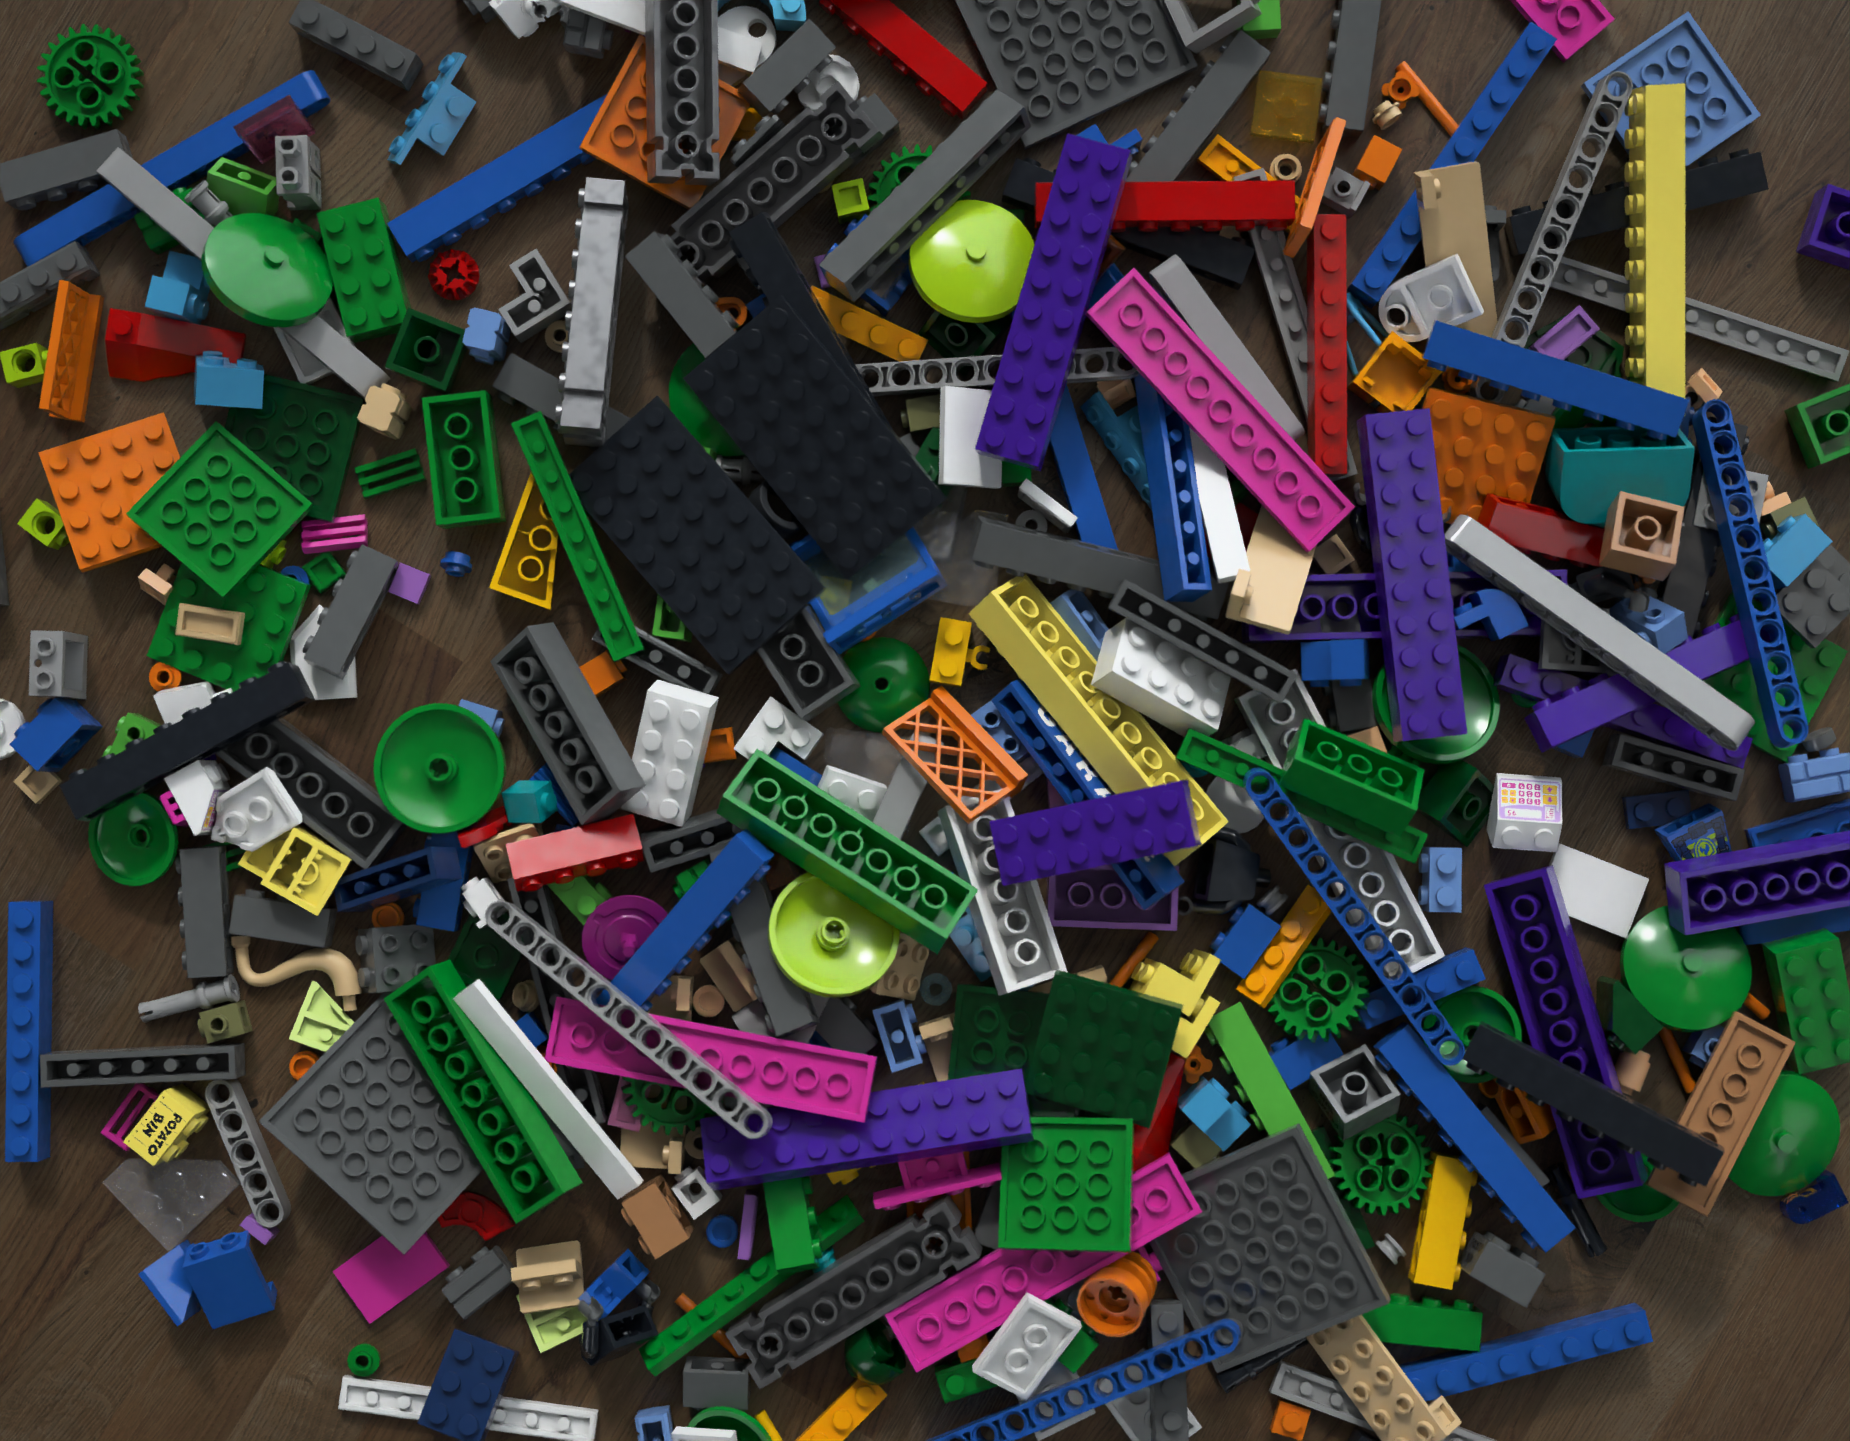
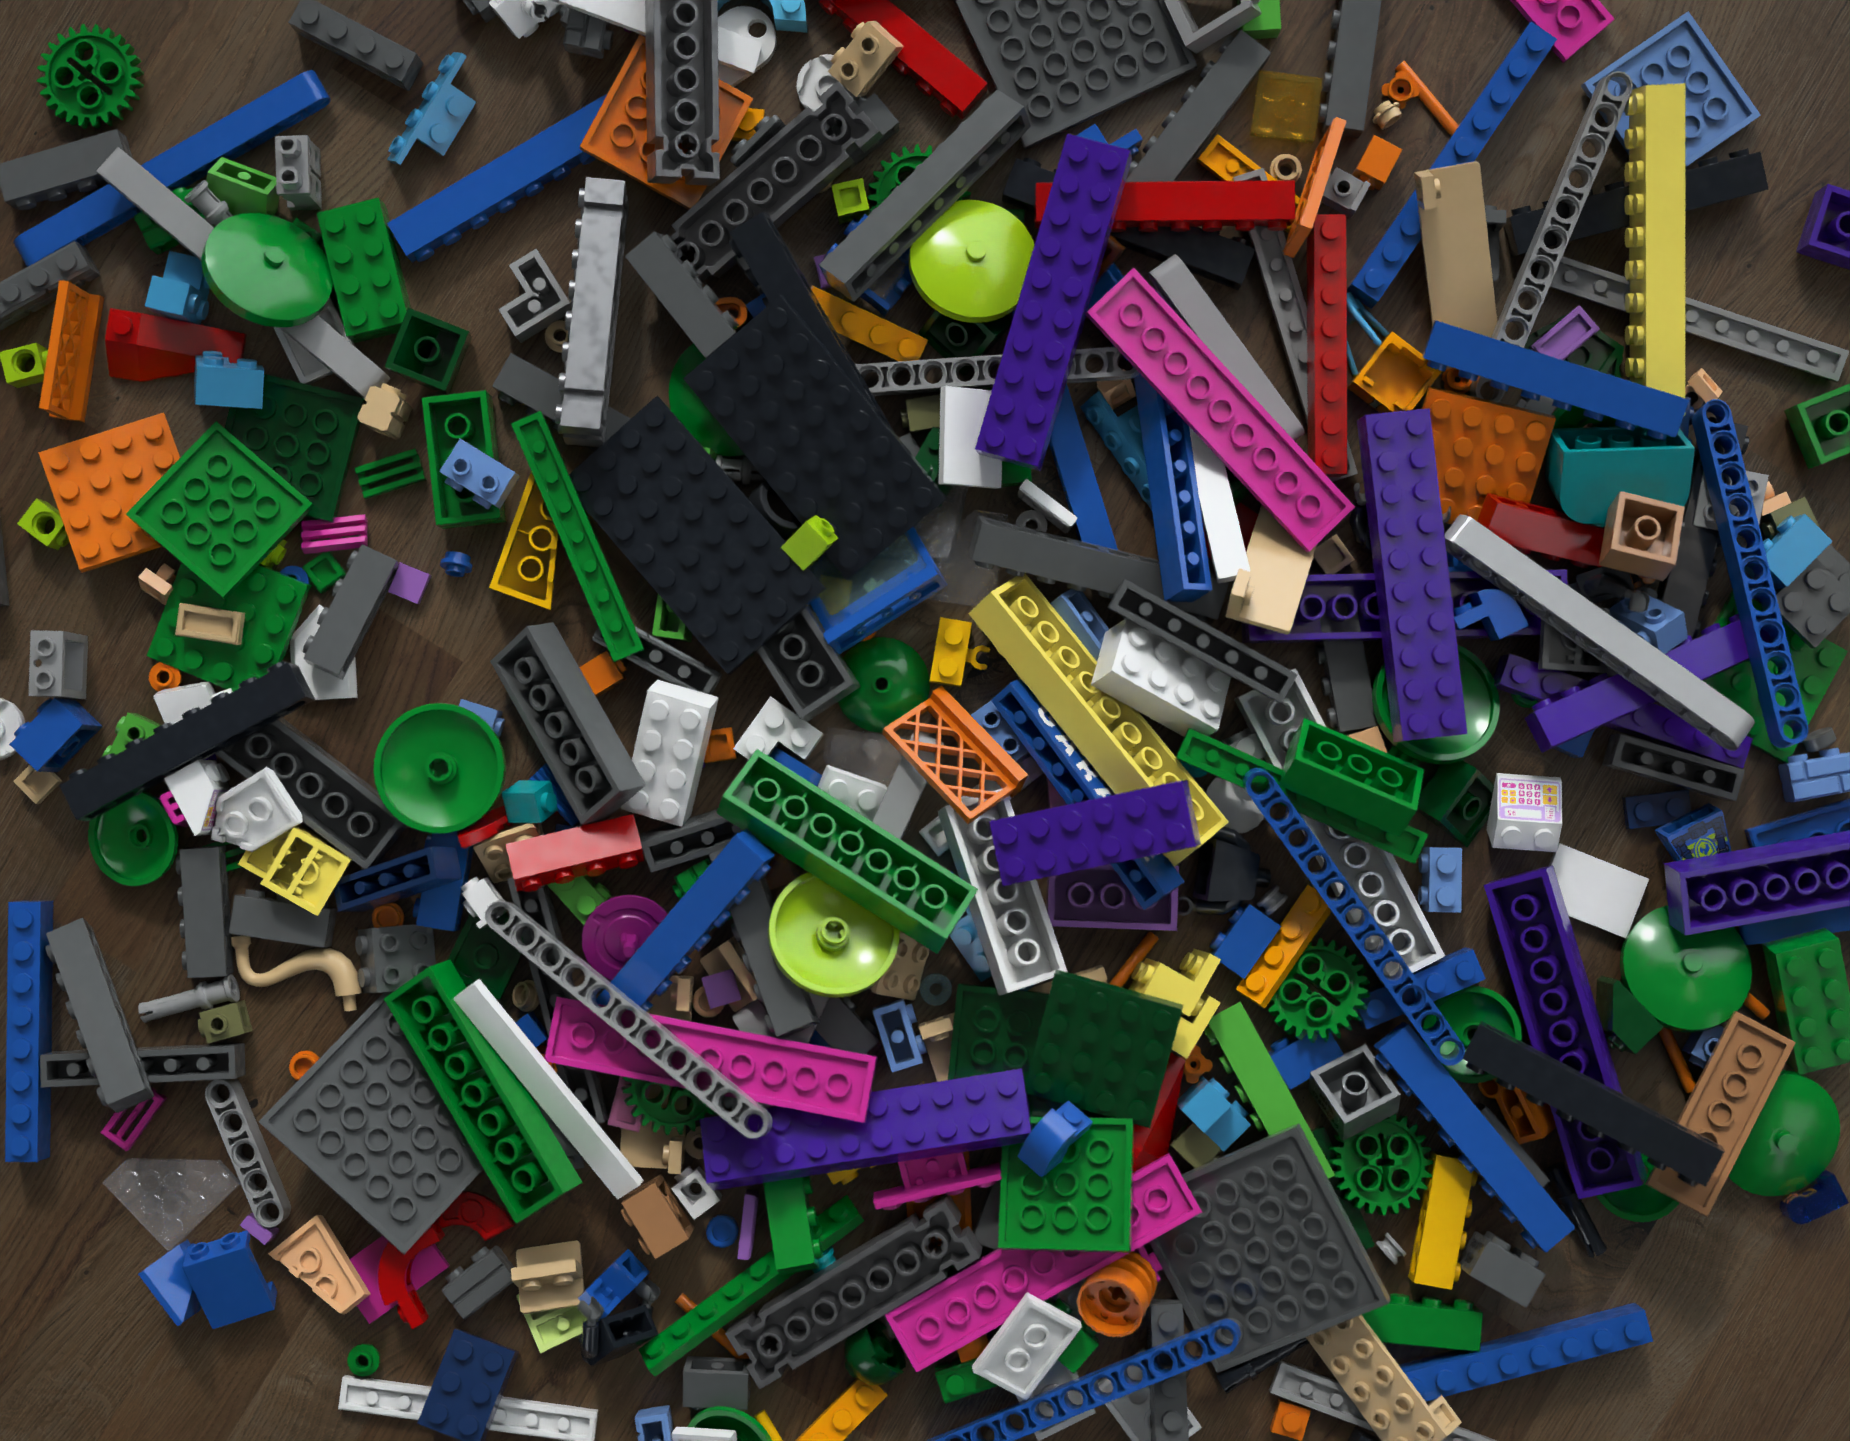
light yellow brick [123,1084,210,1166] -> none
clear pink tile [234,94,316,164] -> none
yellowish green wing [289,981,355,1052] -> none
red gear [428,249,480,300] -> none
medium blue brick [462,308,511,365] -> none
dark grey brick [737,18,836,118] -> none
blue brick [1300,639,1370,687] -> none
white tile [1378,253,1484,342] -> none
light nougat brick [1614,1050,1651,1096] -> none
none -> dark grey brick [46,918,154,1113]
none -> light nougat wing [268,1215,371,1314]
none -> red arch [378,1220,446,1329]
none -> medium blue brick [439,439,520,510]
none -> medium lavender tile [701,969,742,1009]
none -> lime brick [781,515,838,571]
none -> tan brick [828,21,904,97]
none -> blue brick [1017,1101,1093,1178]

